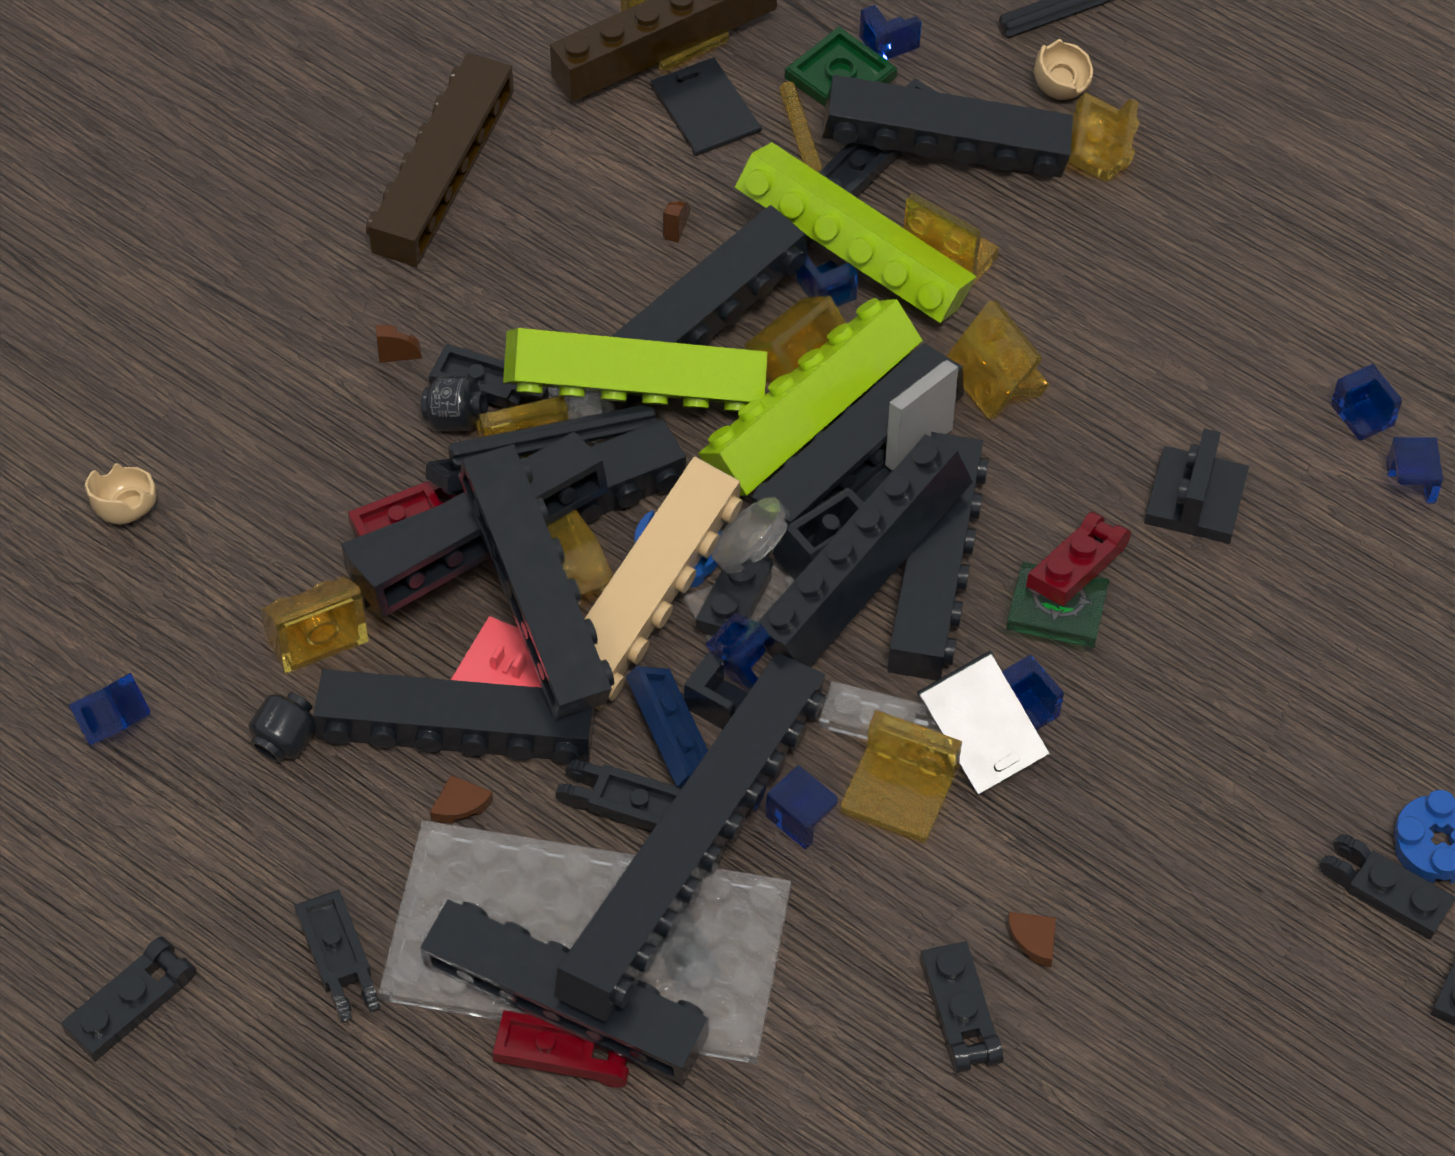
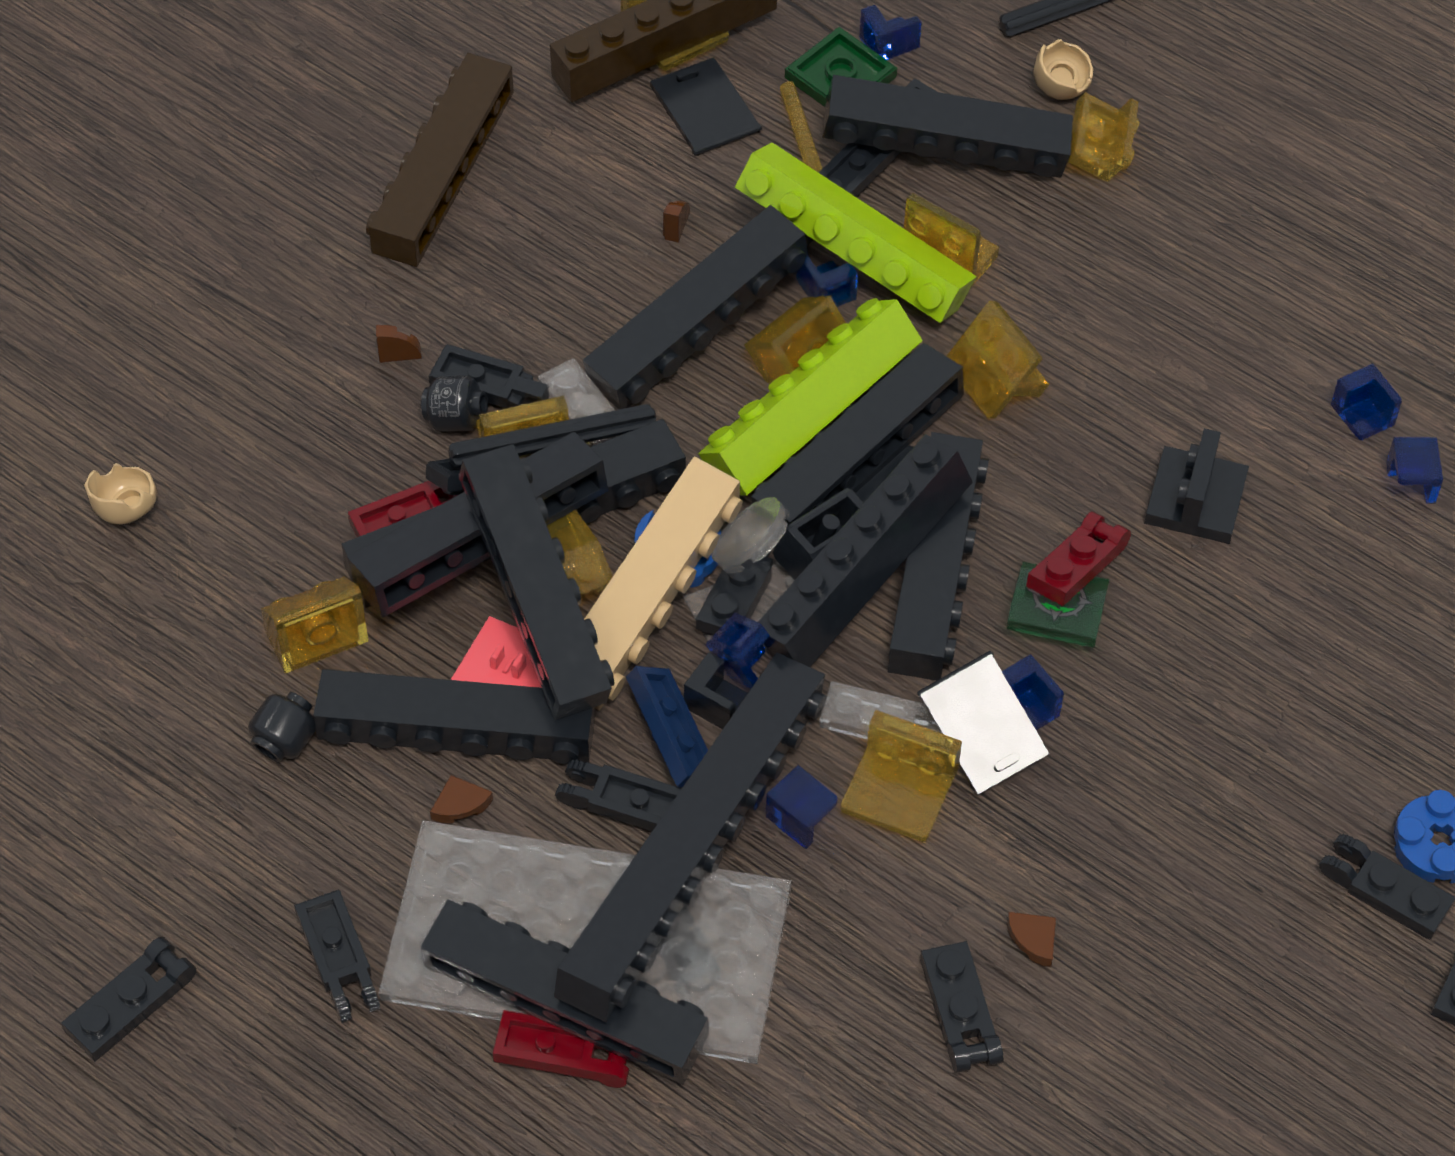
clear blue panel [69,673,150,745] -> none
lime brick [503,328,768,412] -> none
light grey tile [885,360,958,470] -> none

